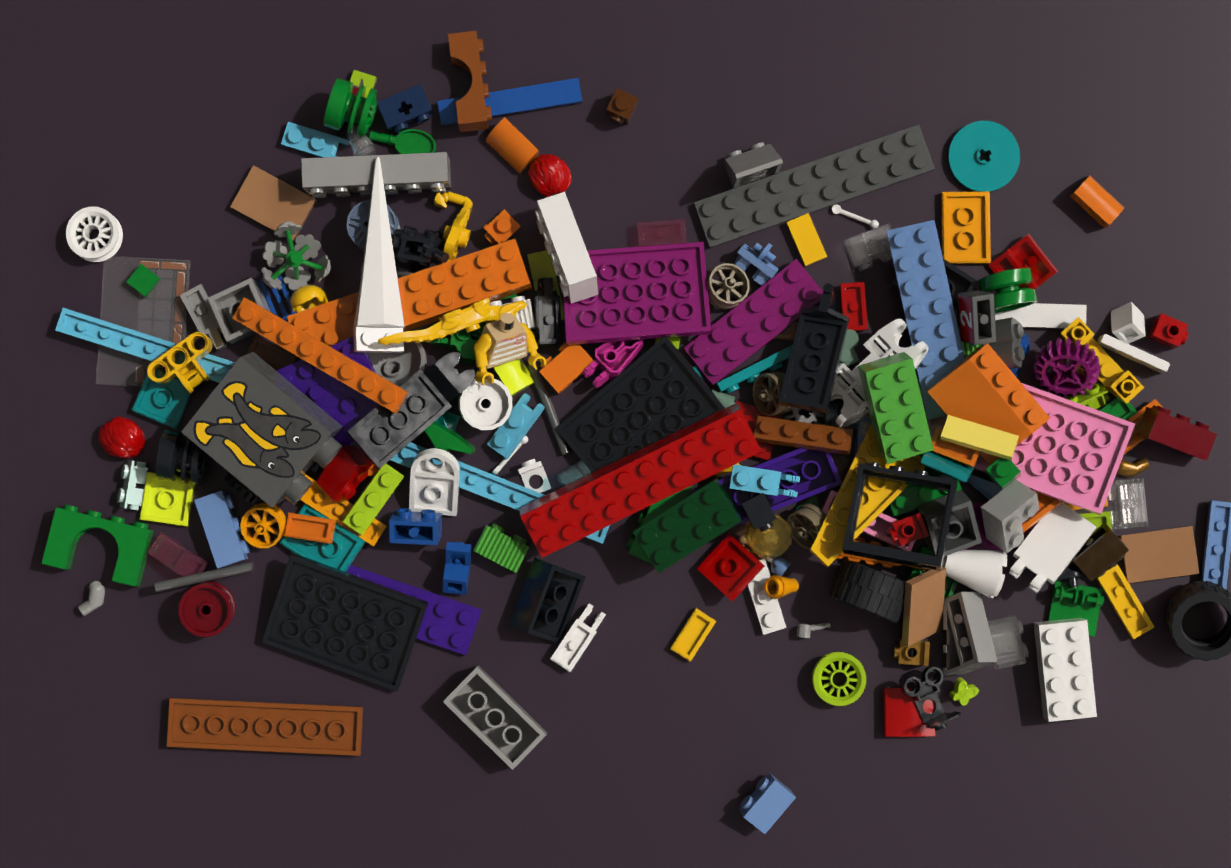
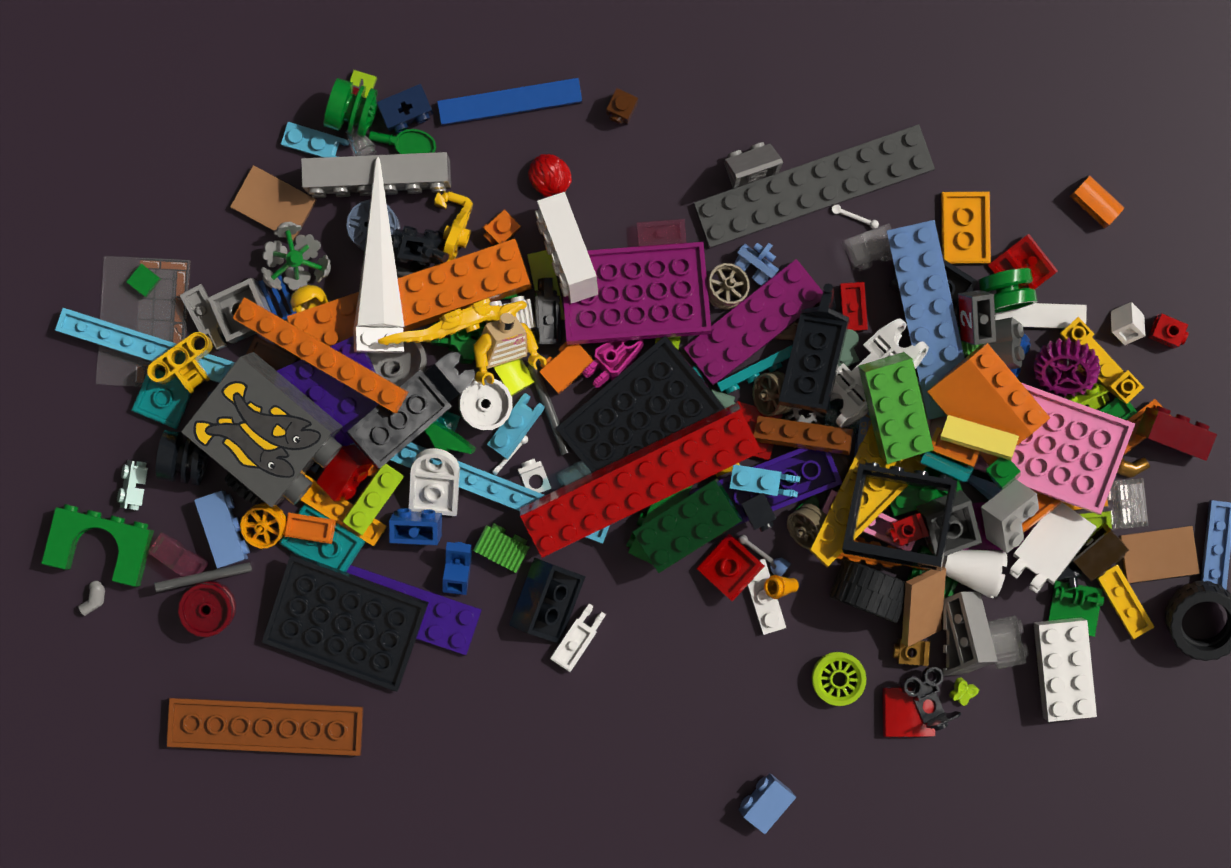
white wheel [66,207,123,262] -> none
red hair [99,416,145,458] -> none
neon yellow tile [140,472,195,526] -> none
light grey brick [443,665,547,770] -> none
dark orange arch [448,31,492,132] -> none
orange brick [486,117,539,174] -> none
yellow tile [670,608,716,662] -> none
clear yellow hat [745,514,792,558] -> none
yellow tile [786,213,827,267] -> none
light grey hand [797,622,831,638] -> none
teal piece [948,121,1020,192] -> none
white tile [1097,334,1170,374] -> none

